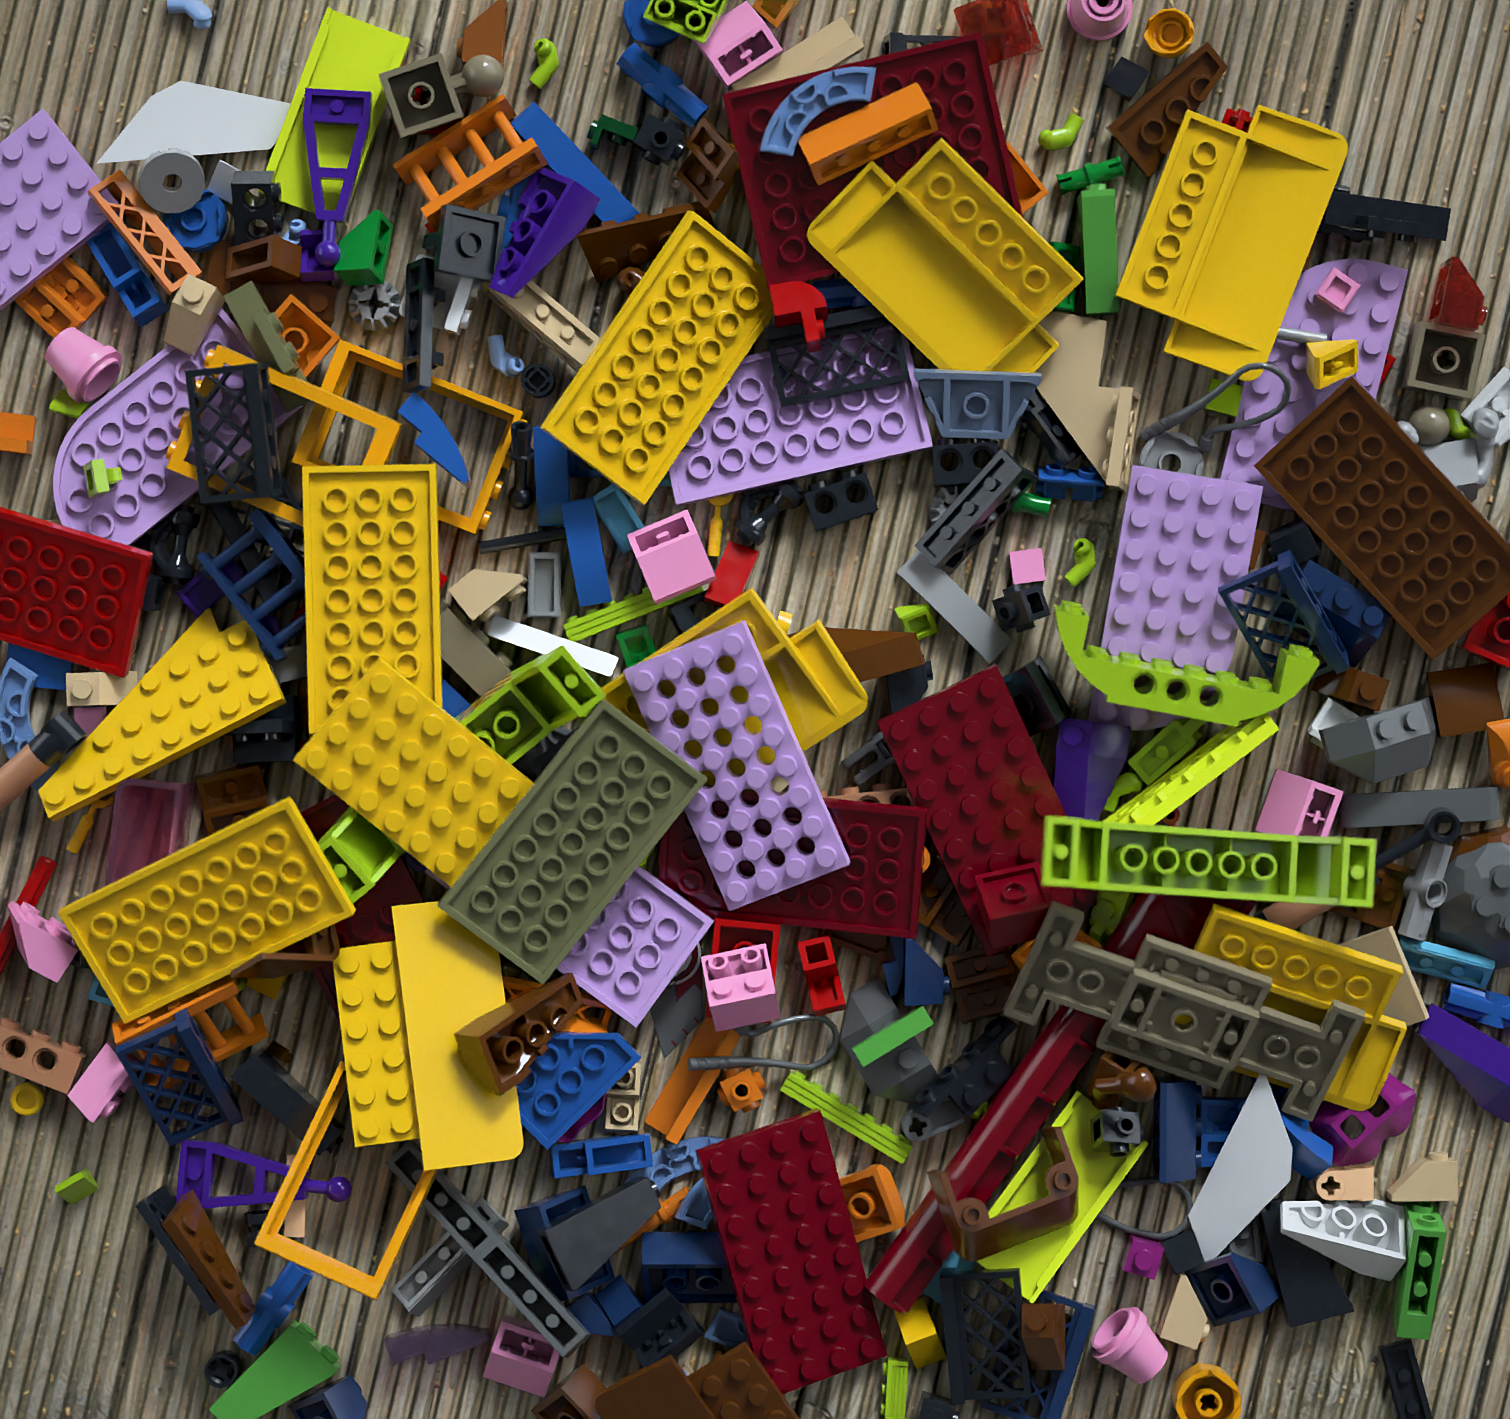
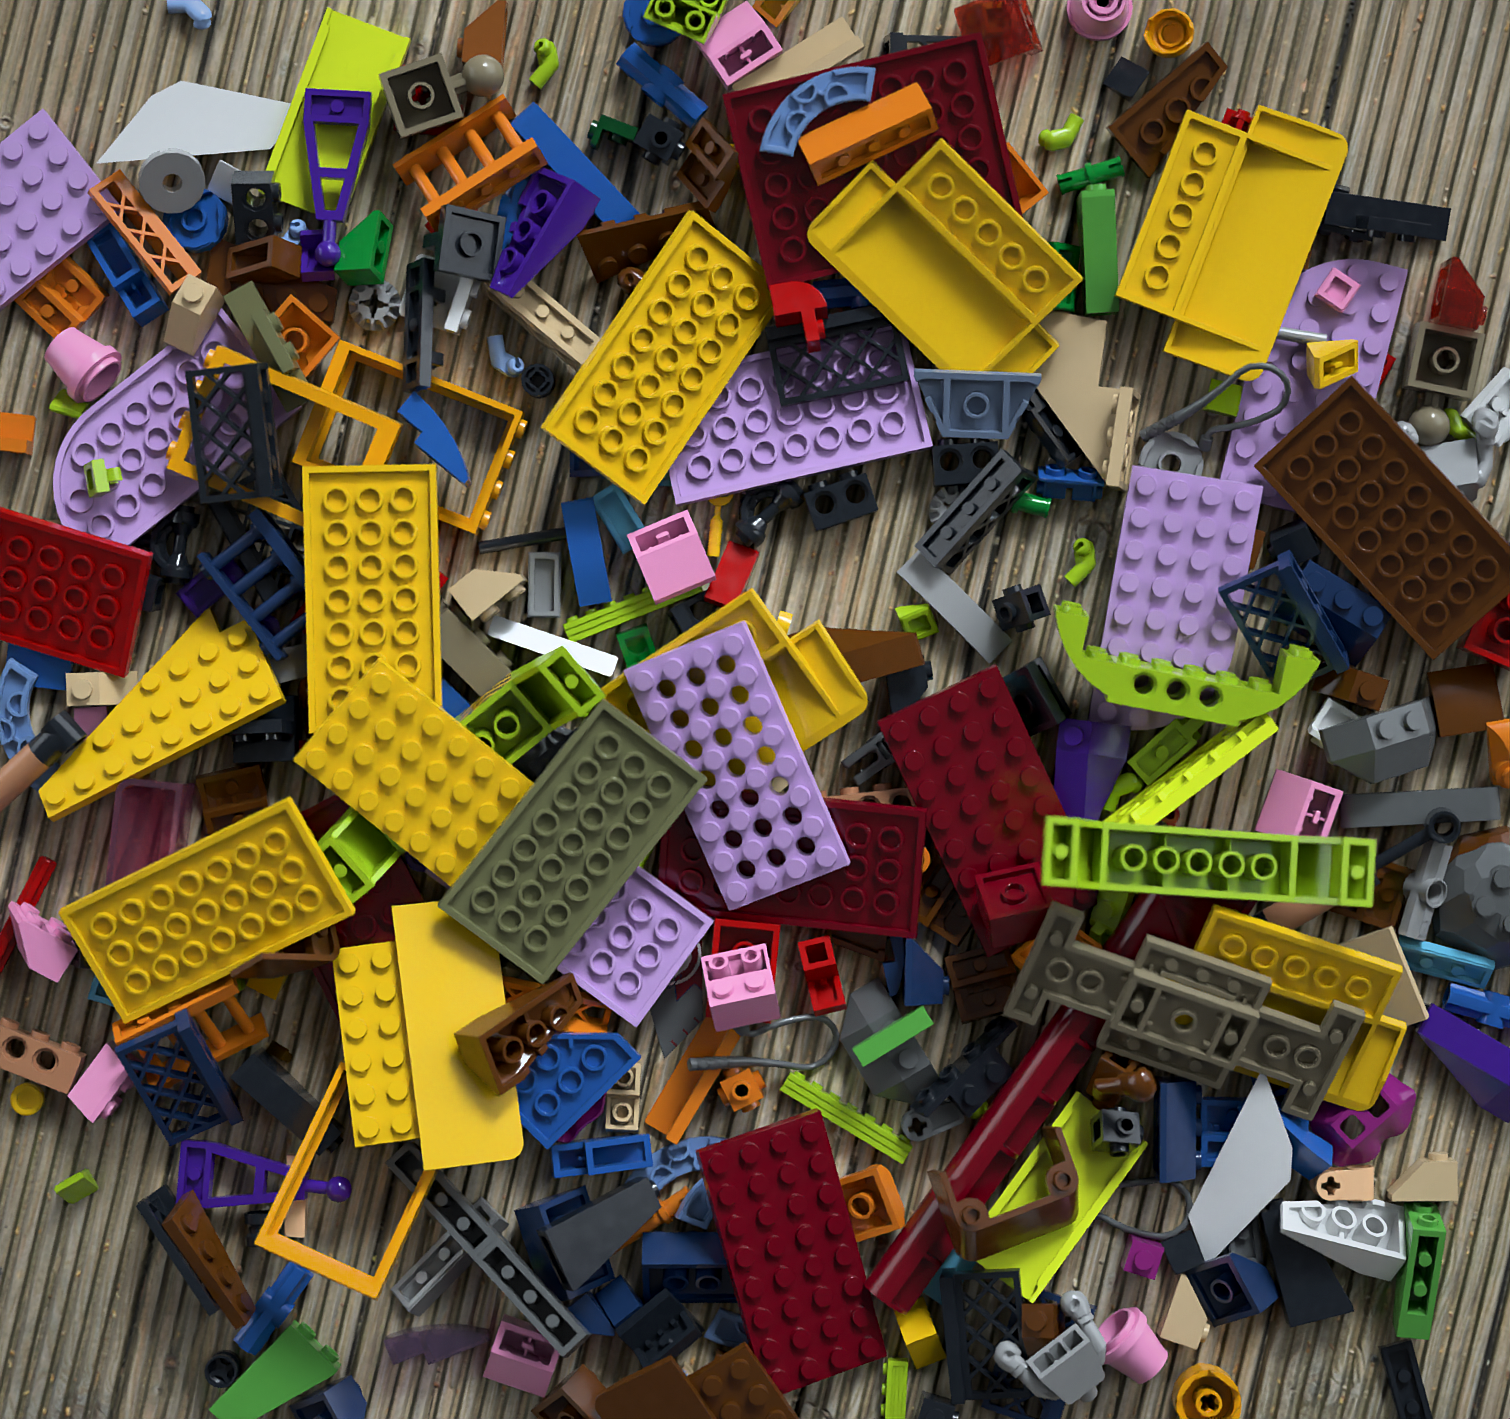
yellow piece [66,793,117,854] -> none
black pin [507,421,534,510] -> none
blue slope [533,426,570,527] -> none
bright pink tile [1009,548,1046,585] -> none
none -> light grey torso [994,1290,1106,1404]

